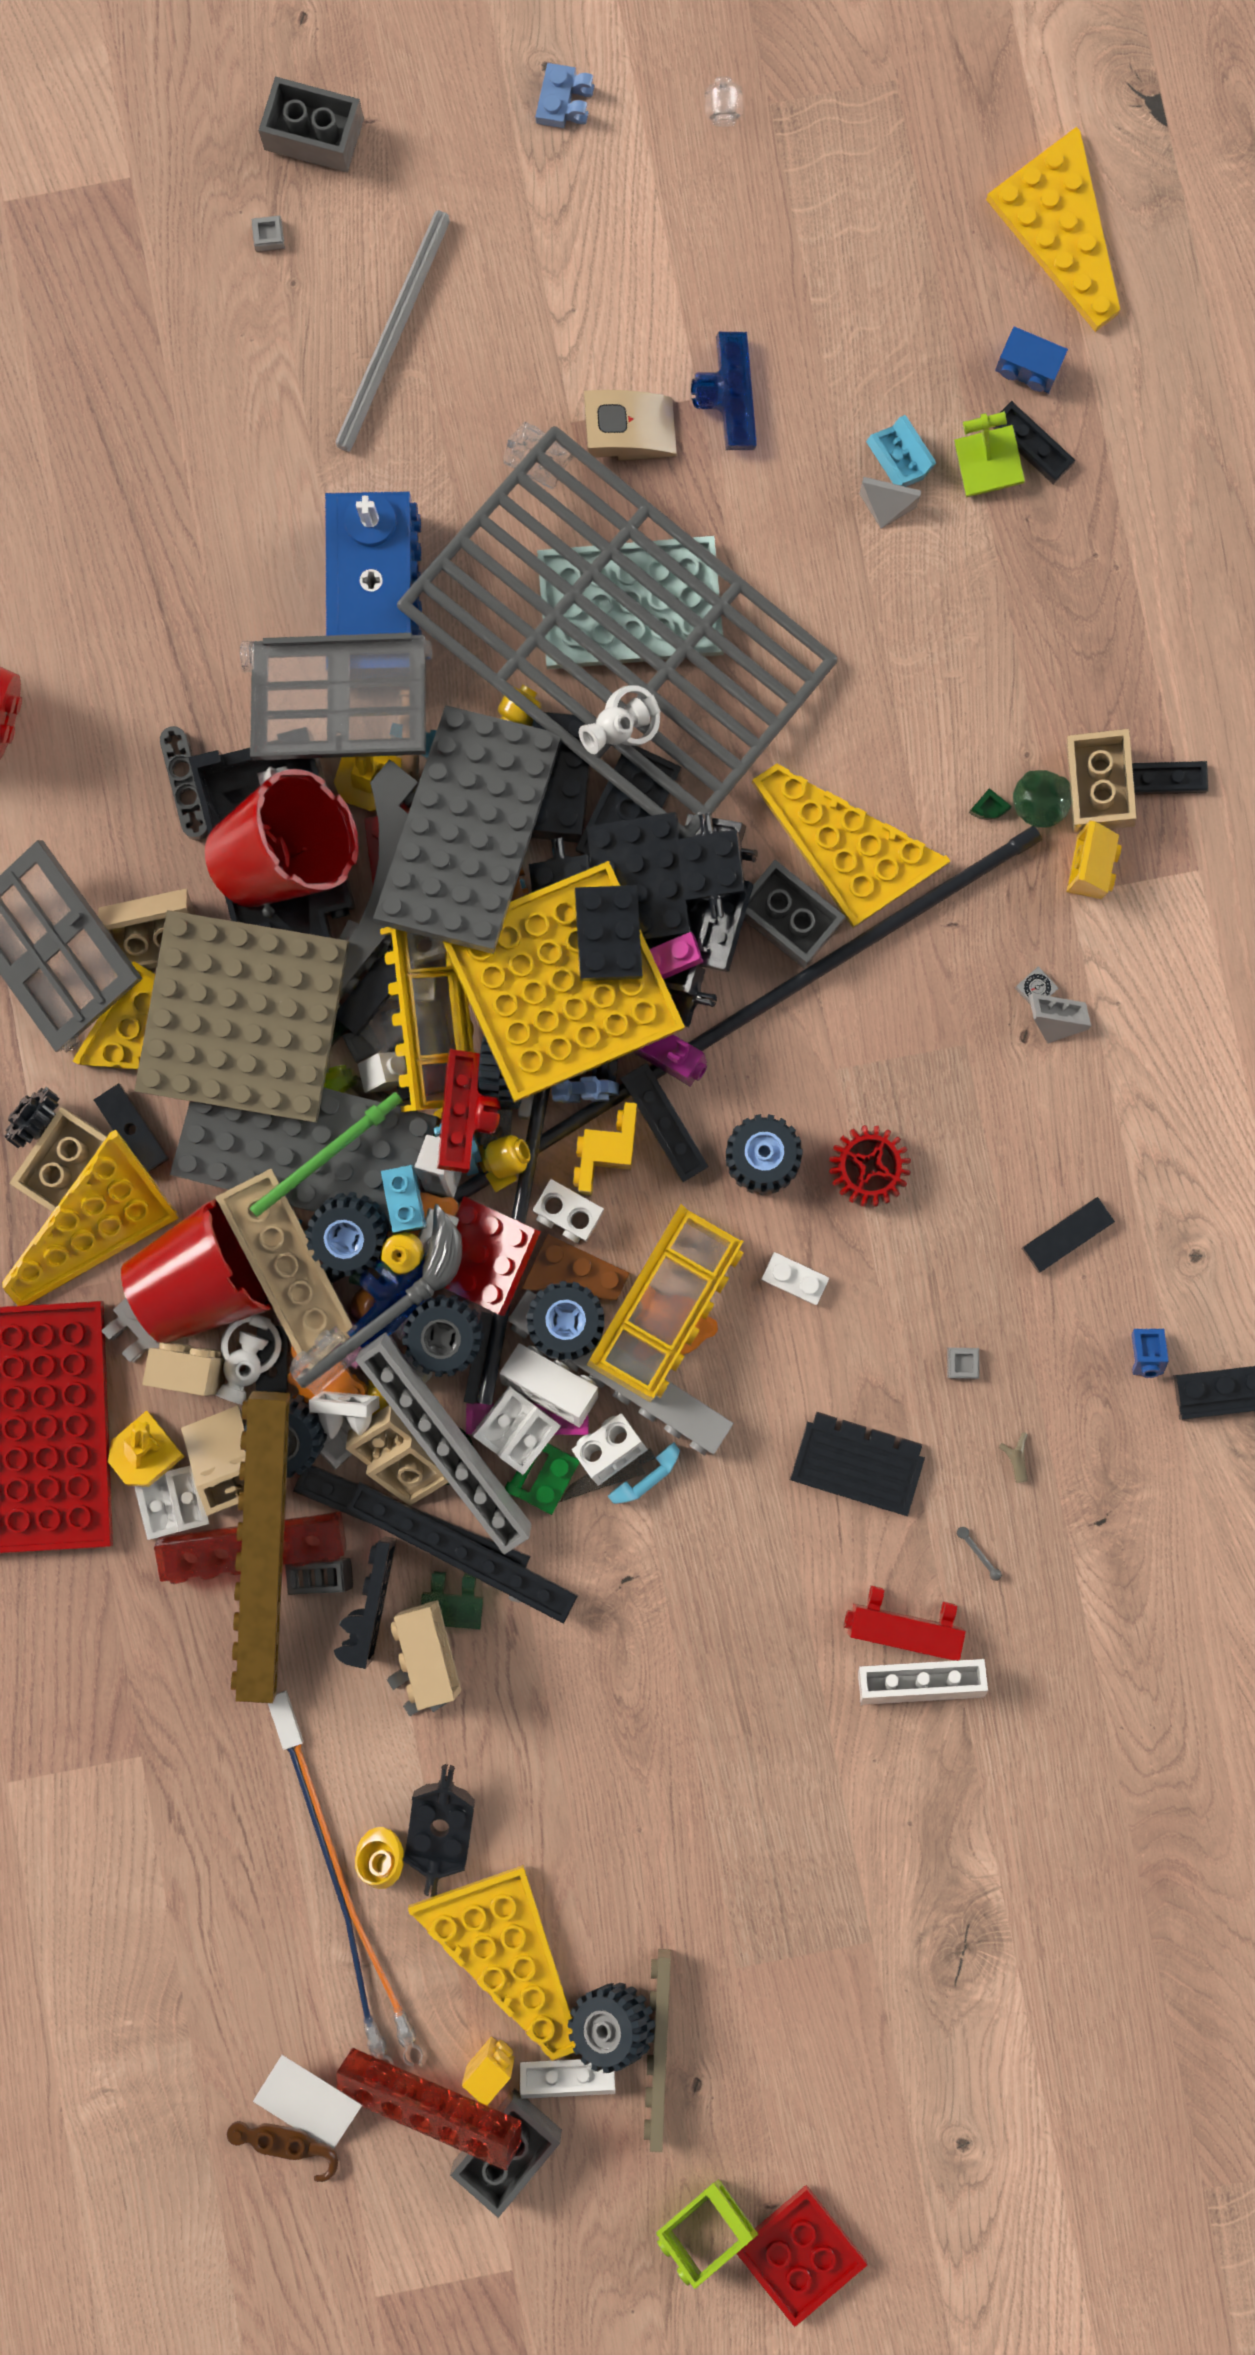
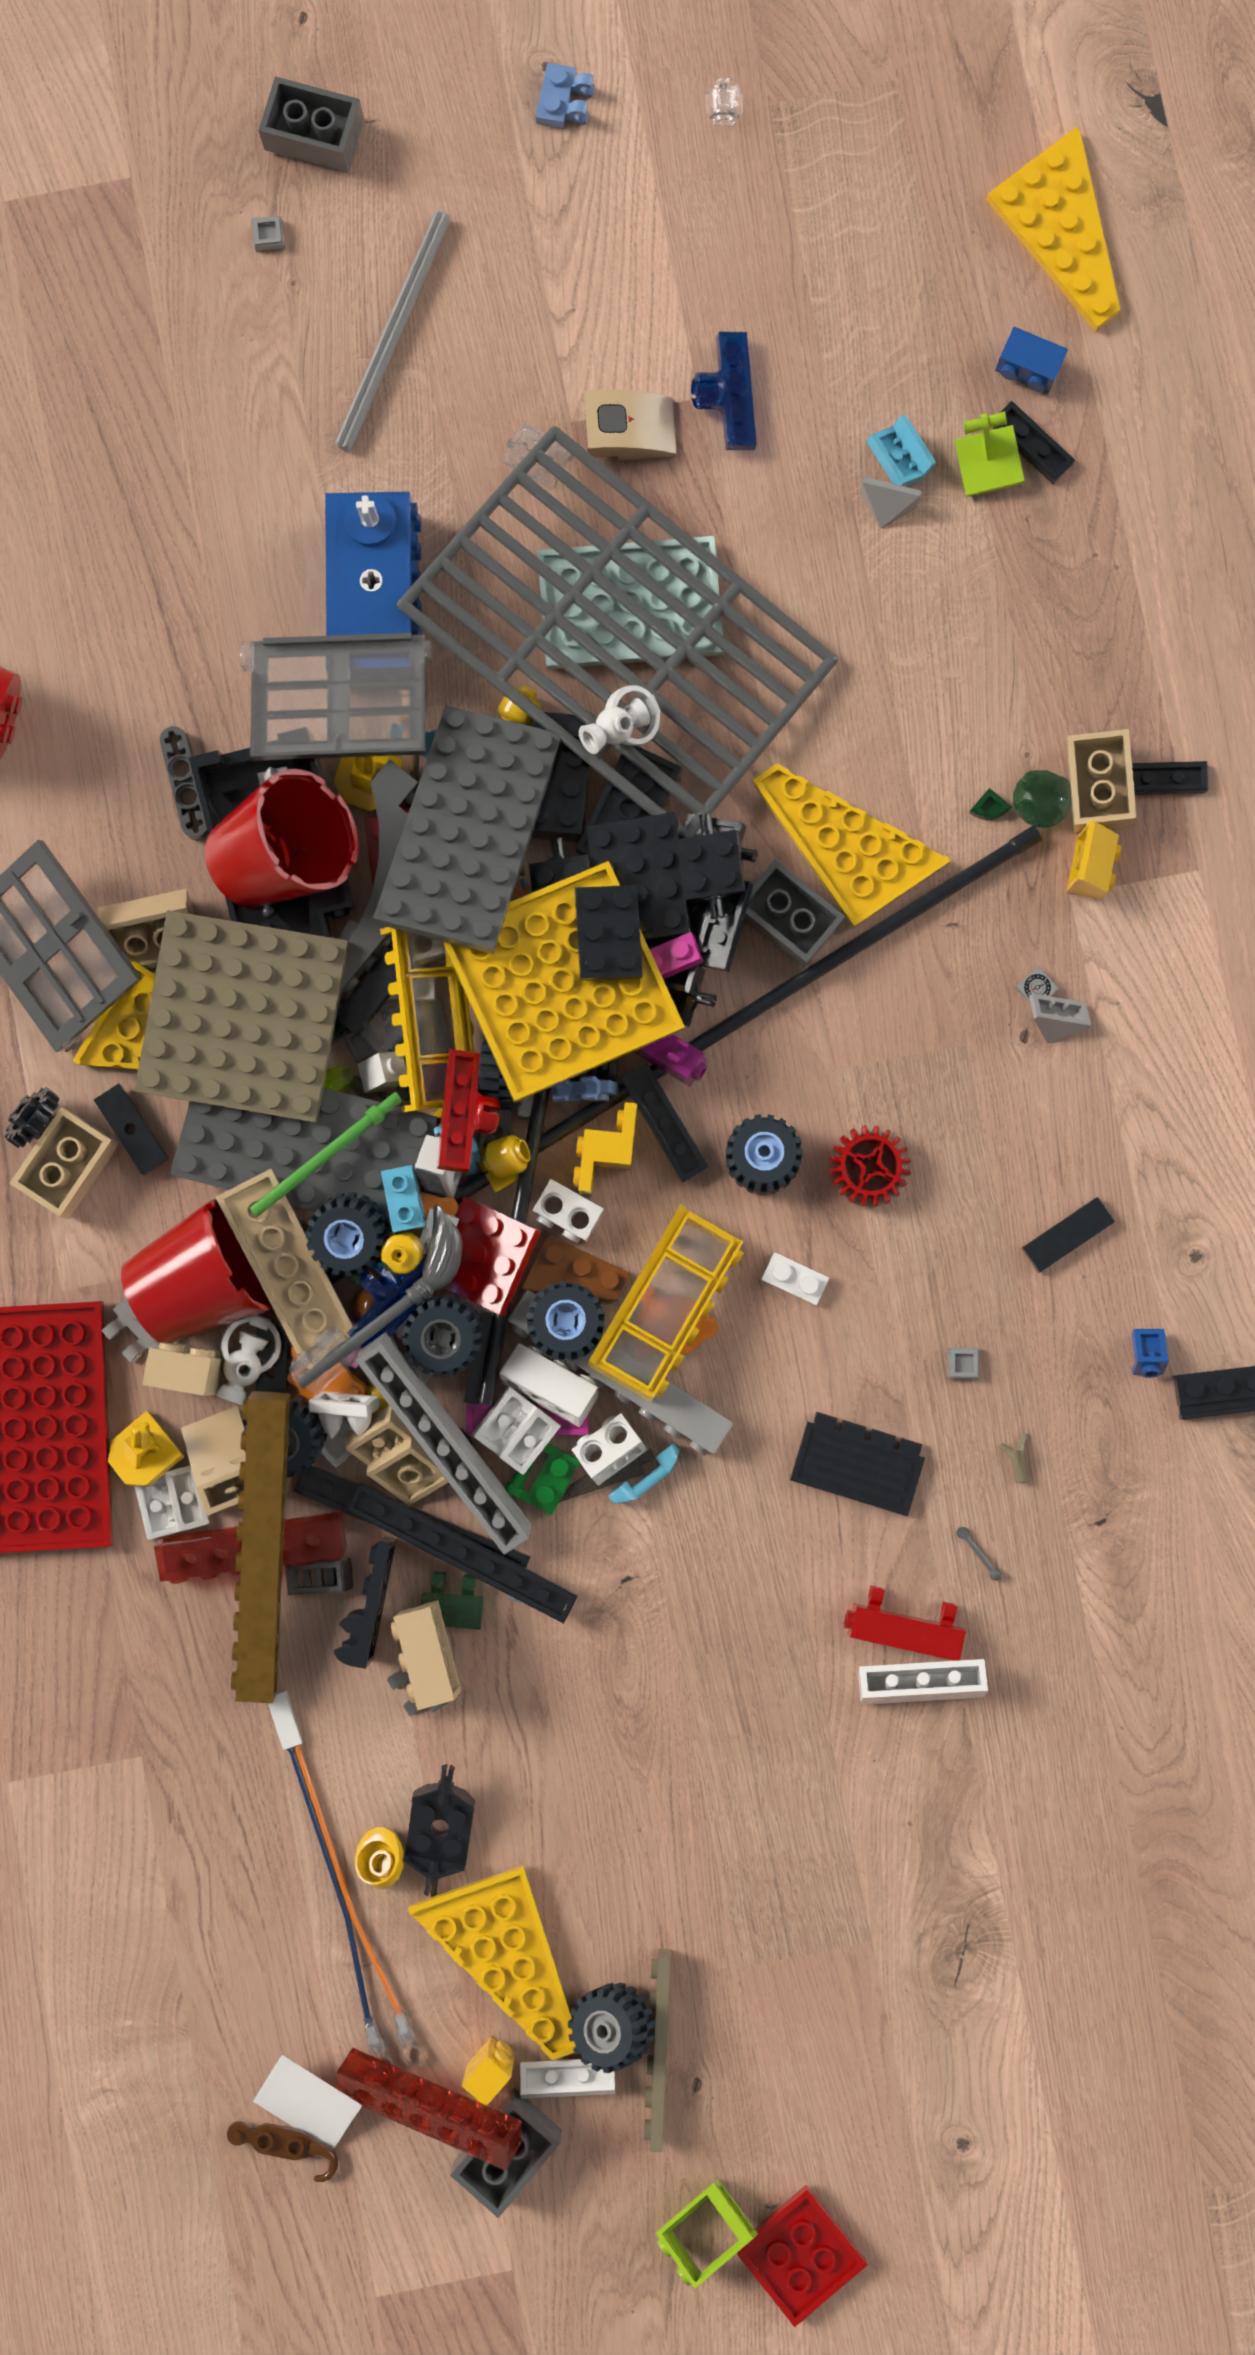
yellow wing [2,1130,179,1306] -> none

